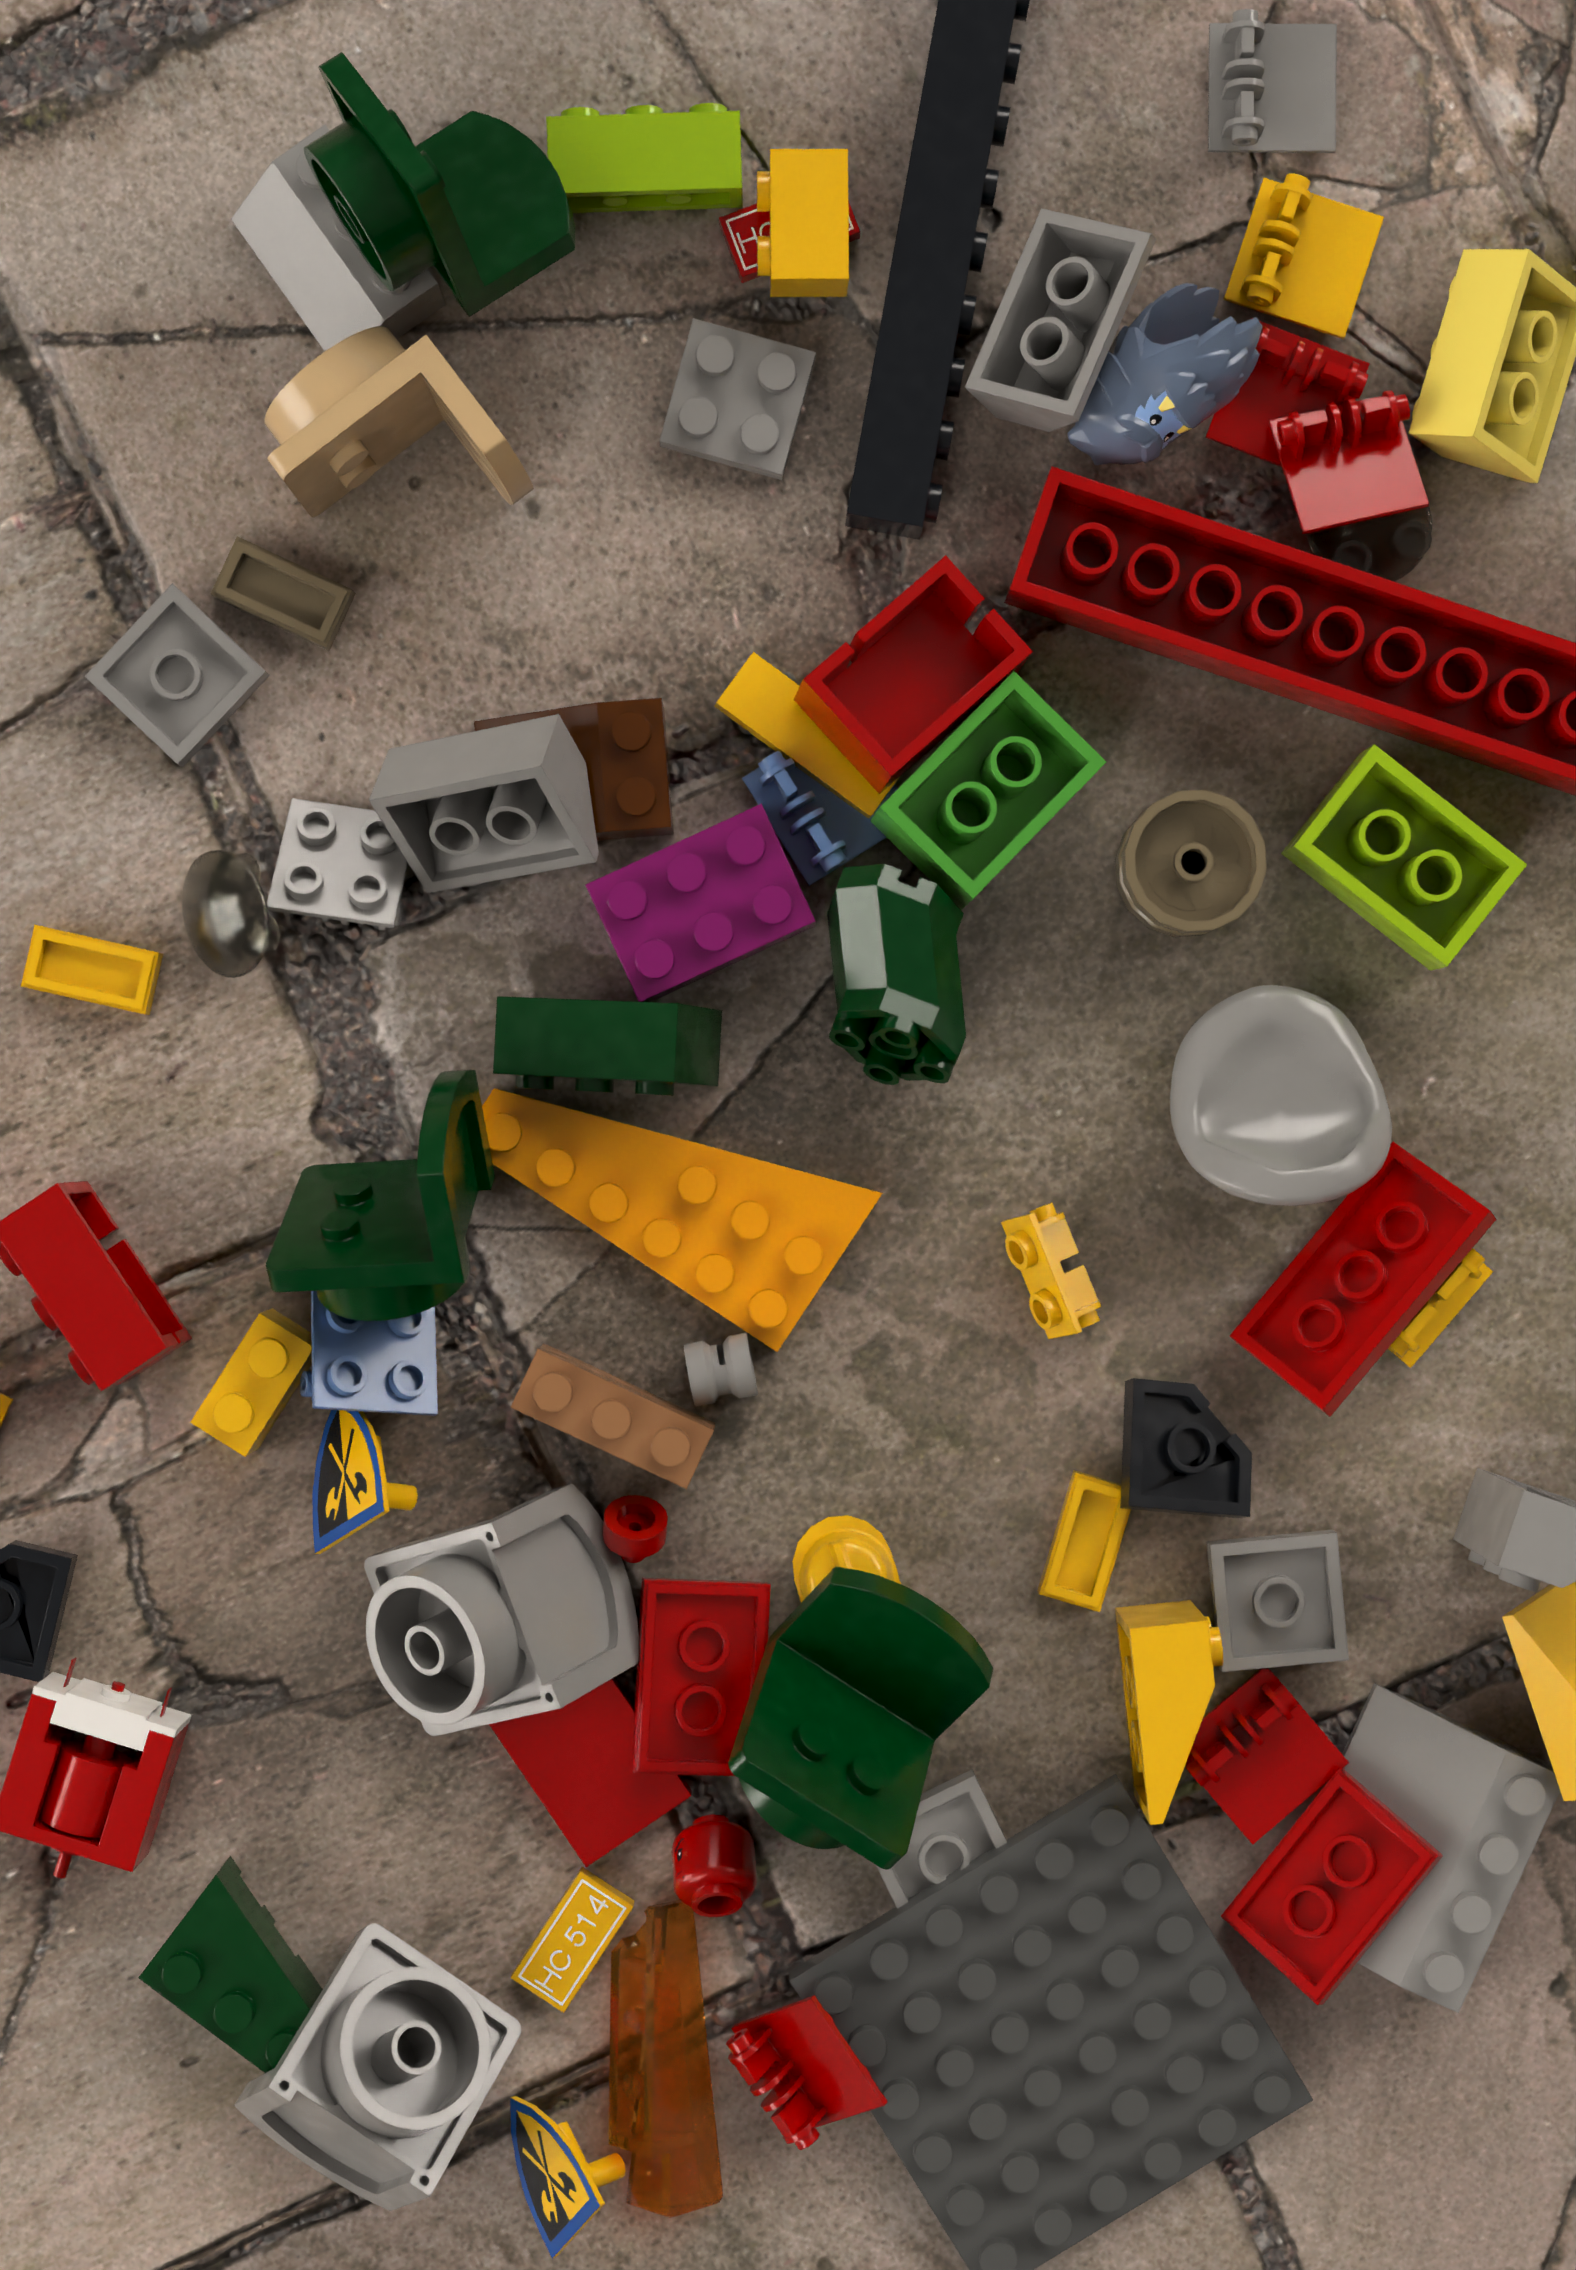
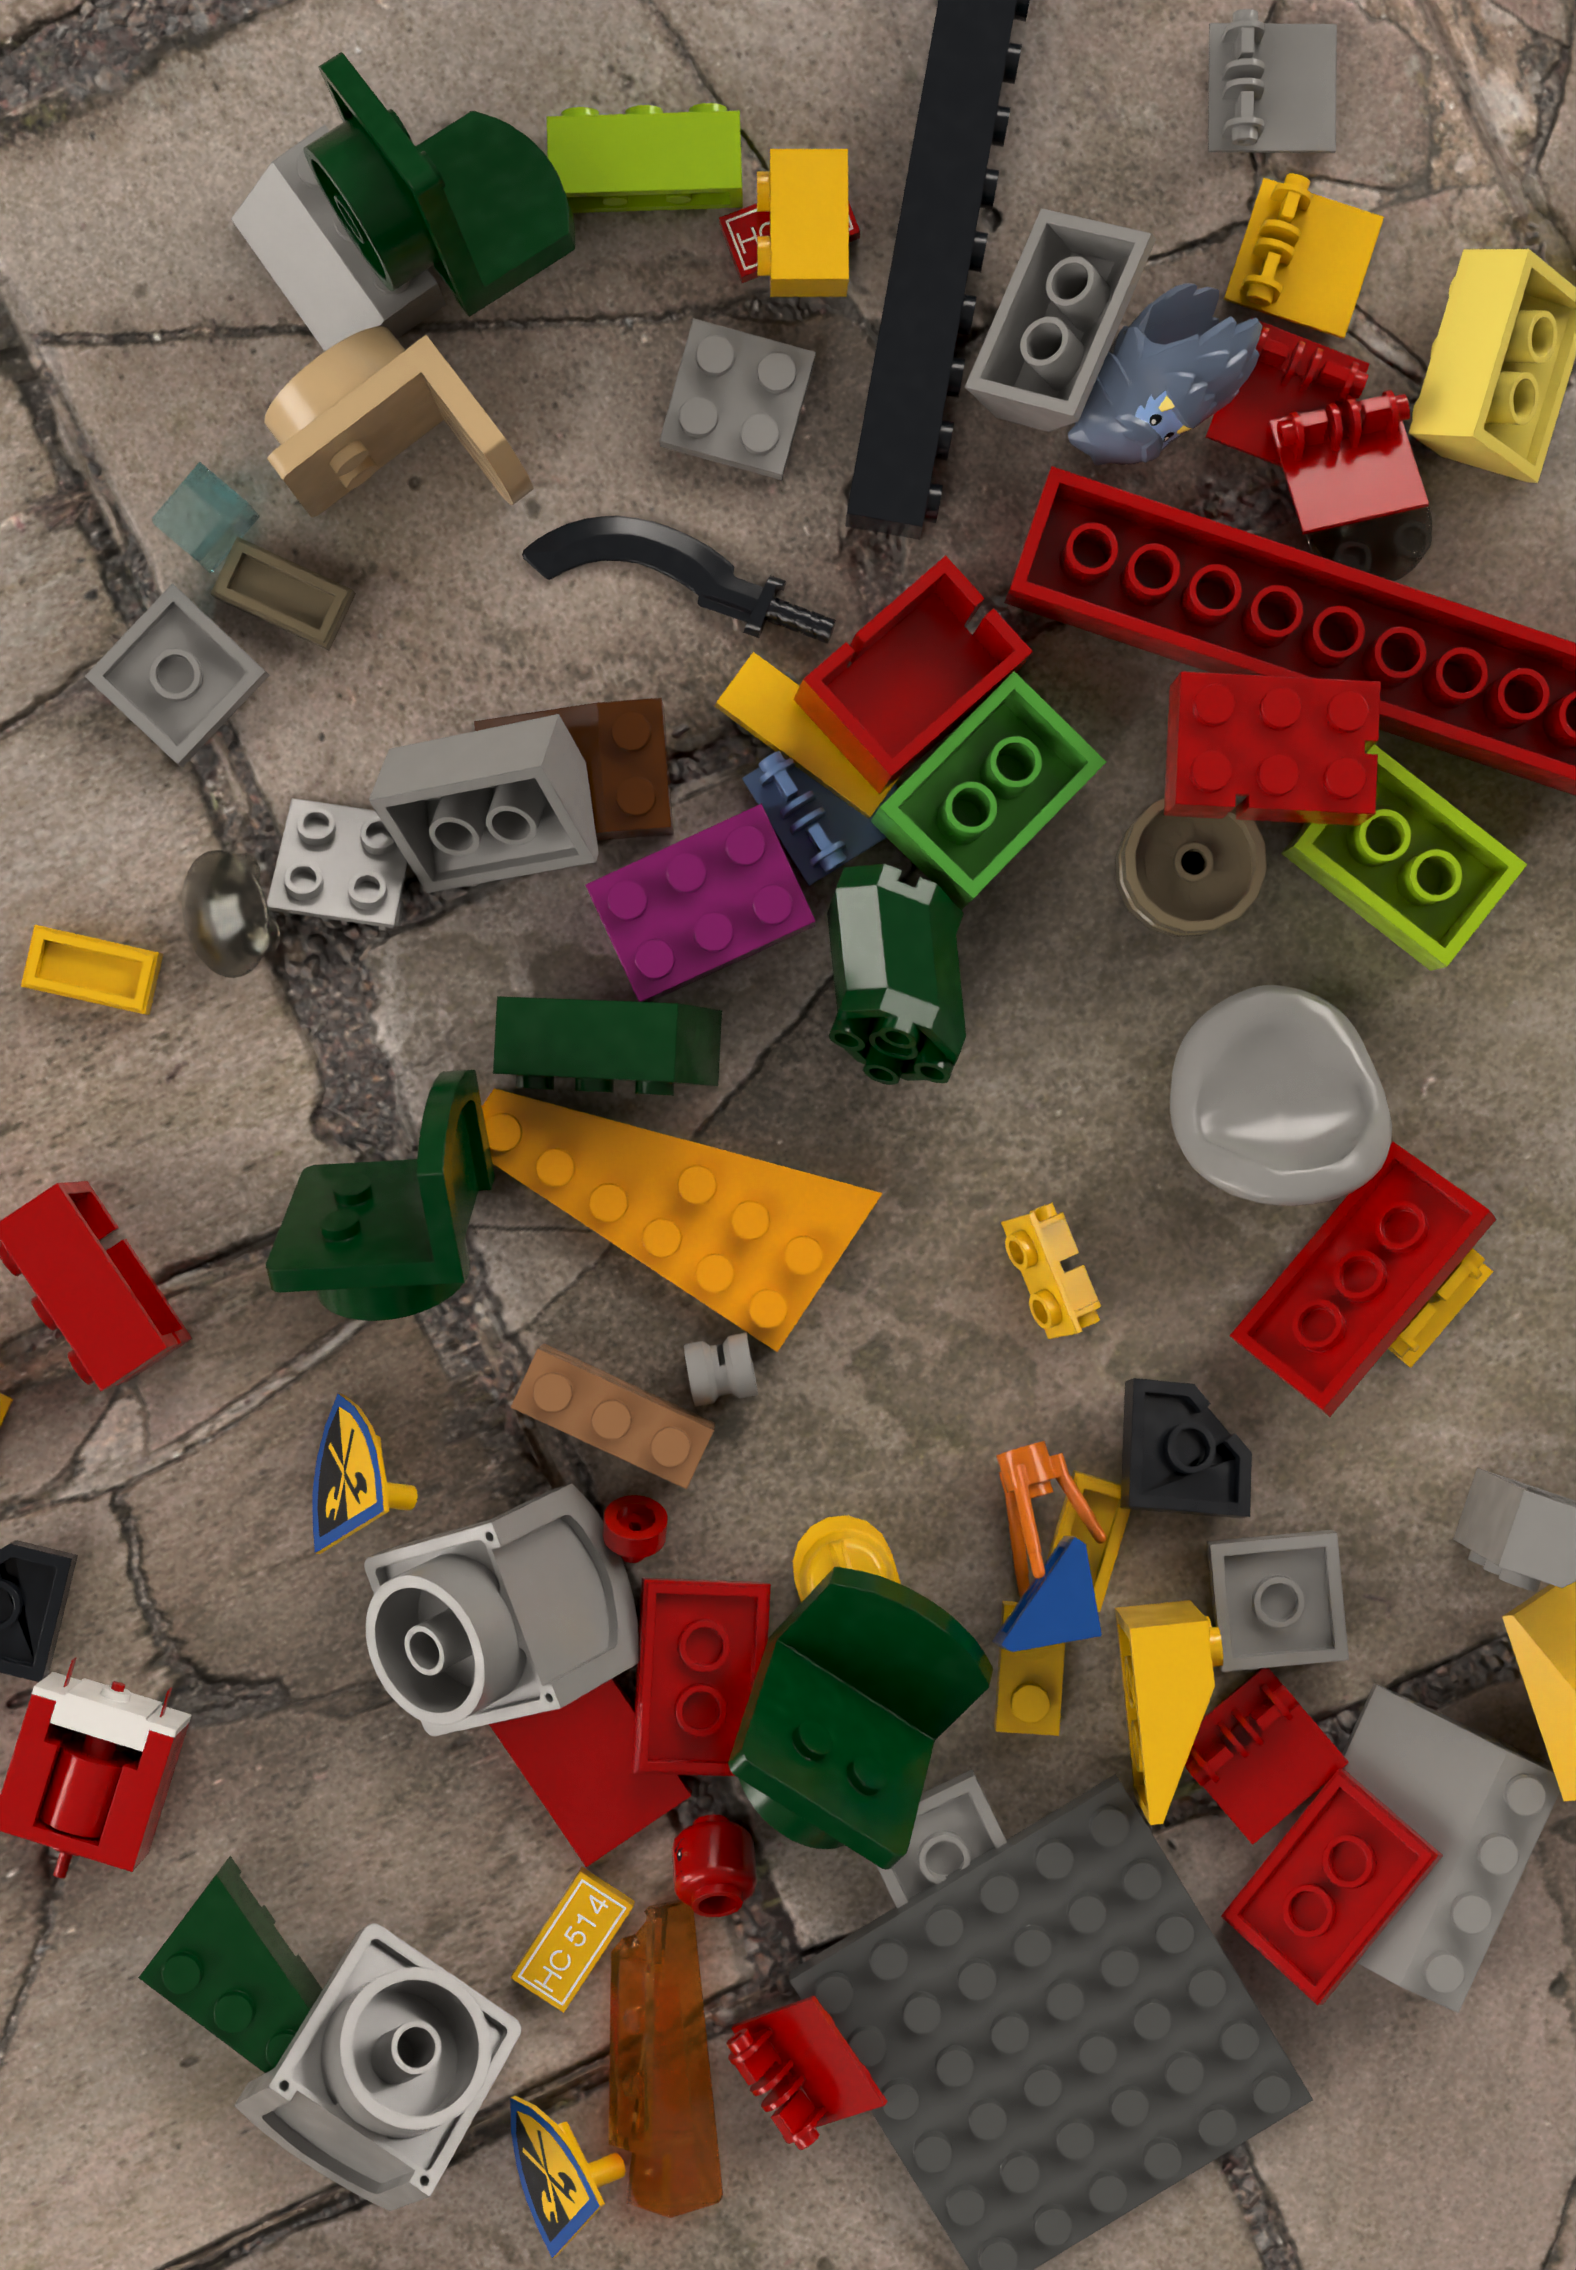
yellow brick [190,1308,312,1457] -> none
medium blue hinge [300,1291,438,1416] -> none
none -> clear light blue panel [152,462,260,573]
none -> black sword [522,516,836,644]
none -> blue slope [992,1536,1102,1652]
none -> yellow plate [994,1601,1065,1736]
none -> orange plant [996,1441,1107,1598]
none -> red piece [1164,671,1381,826]

